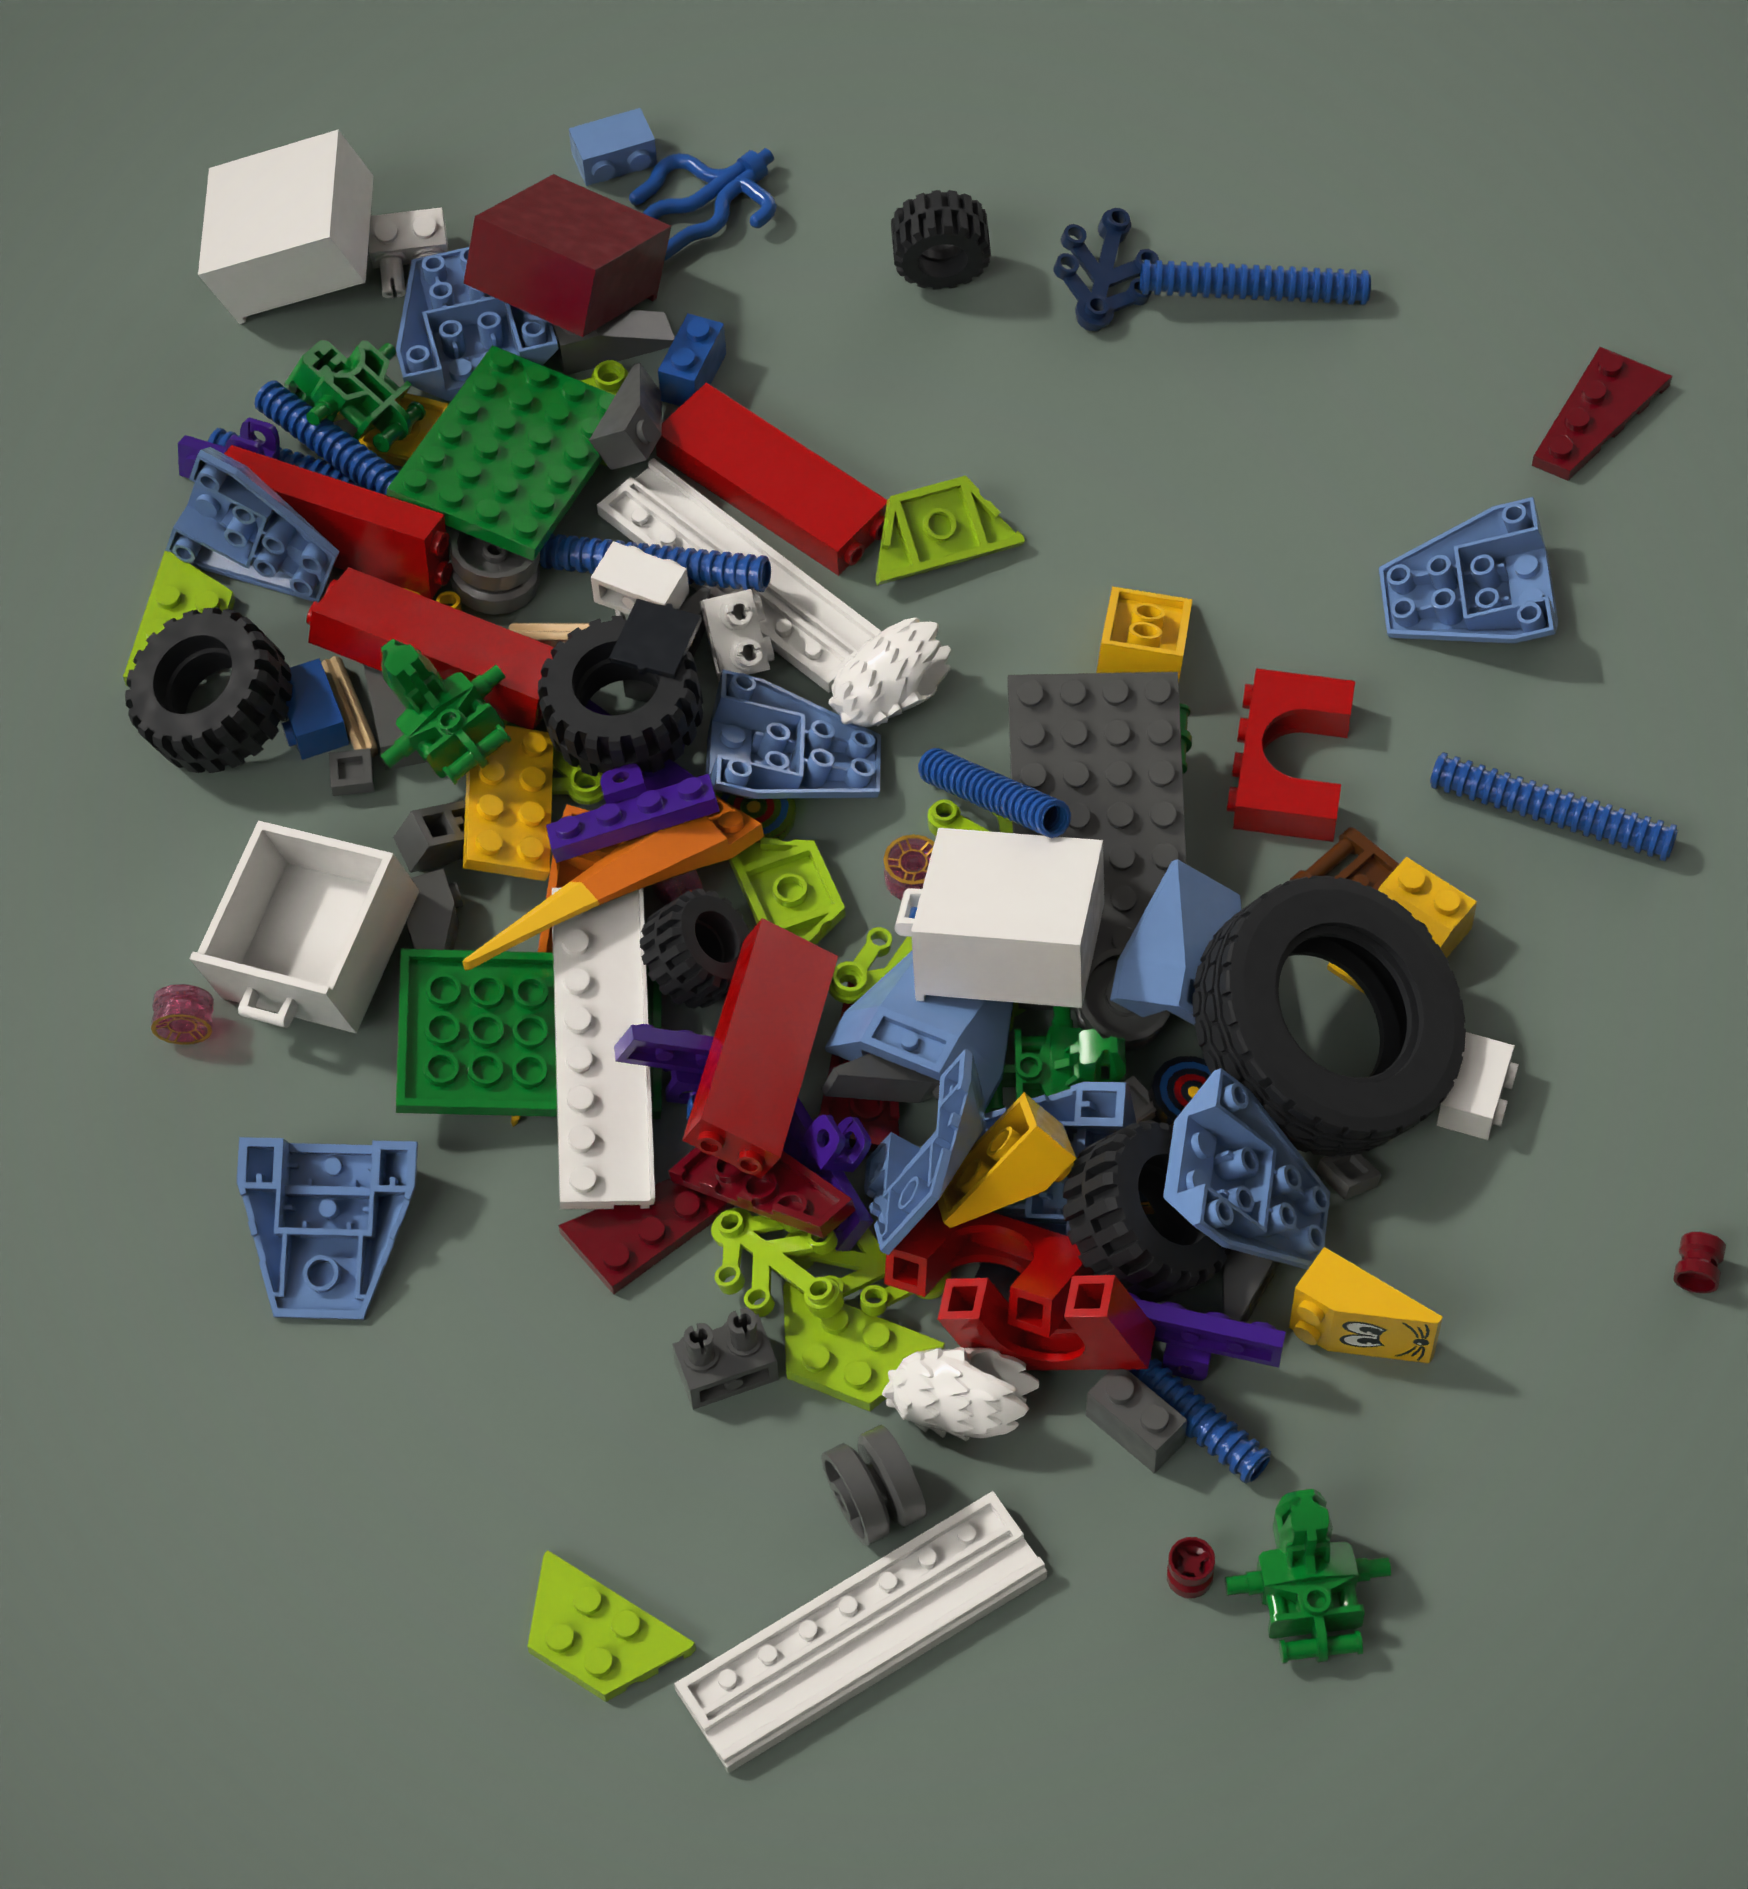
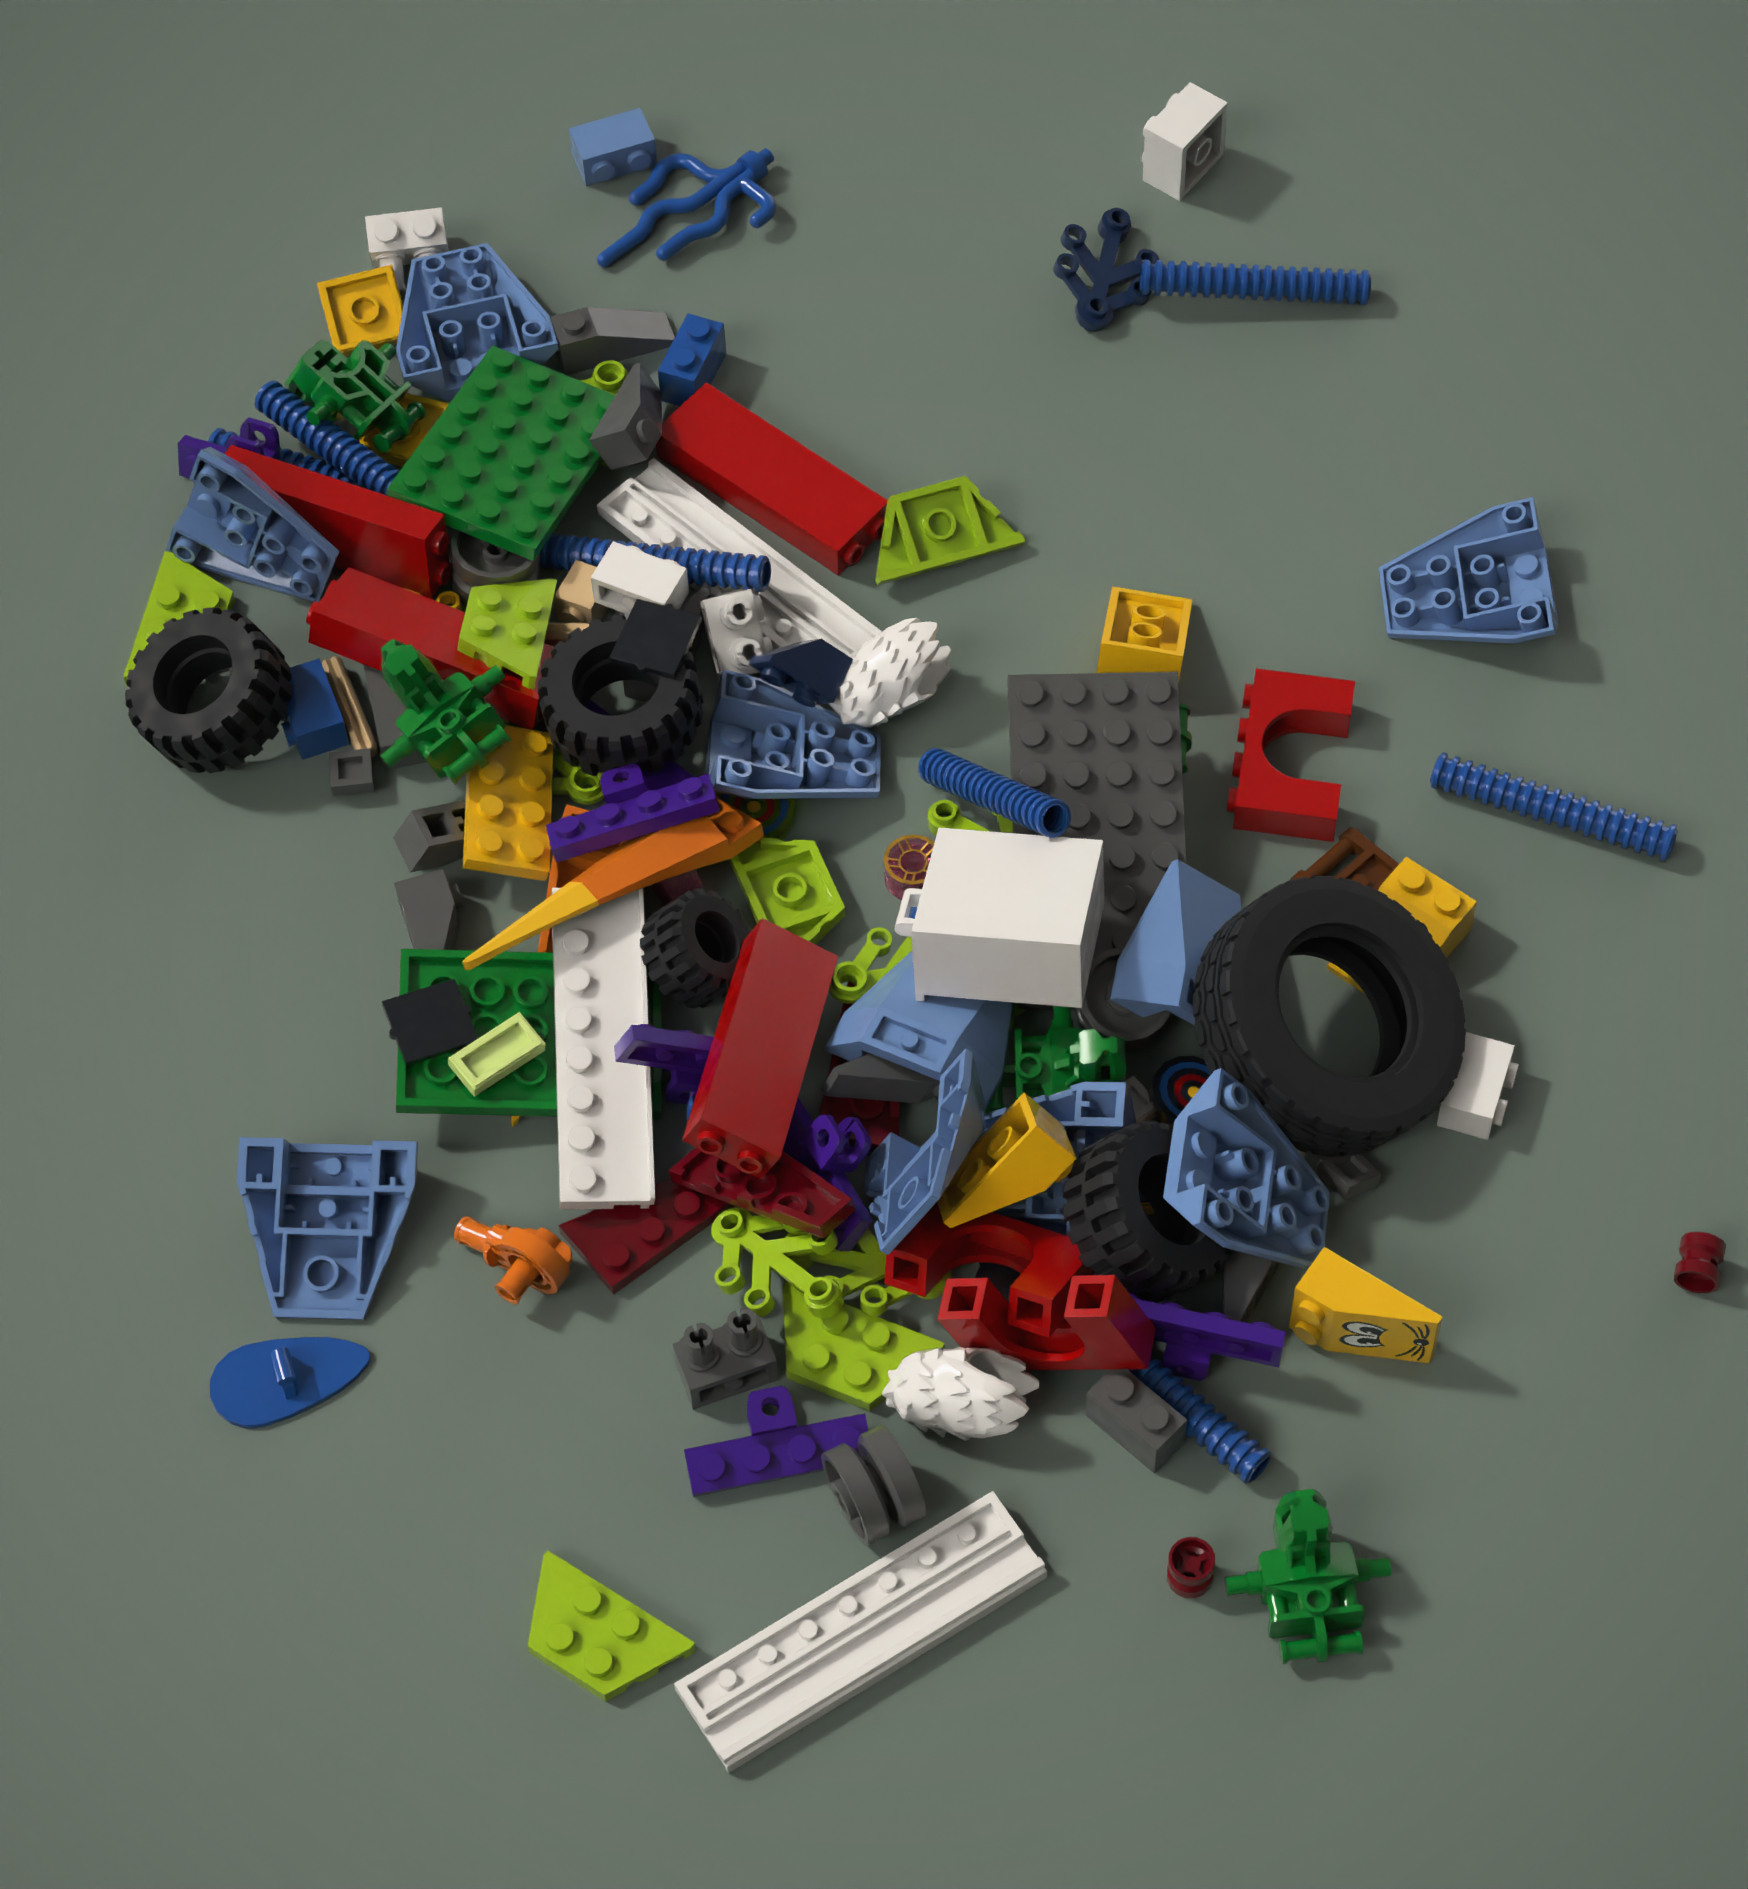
clear pink wheel [151,984,214,1045] -> none
white container [189,820,419,1034] -> none
white container [198,129,374,324] -> none
dark red container [463,174,671,337] -> none
black tyre [891,190,991,290] -> none
dark red wing [1532,347,1672,481] -> none
none -> blue shield [210,1337,371,1429]
none -> yellow tile [317,264,403,357]
none -> black piece [382,979,478,1066]
none -> yellowish green tile [448,1012,546,1097]
none -> orange pin [454,1216,572,1305]
none -> lime wing [457,578,557,690]
none -> tan brick [554,560,609,623]
none -> dark purple plate [684,1386,868,1497]
none -> dark blue slope [749,638,853,707]
none -> white brick [1141,82,1228,201]

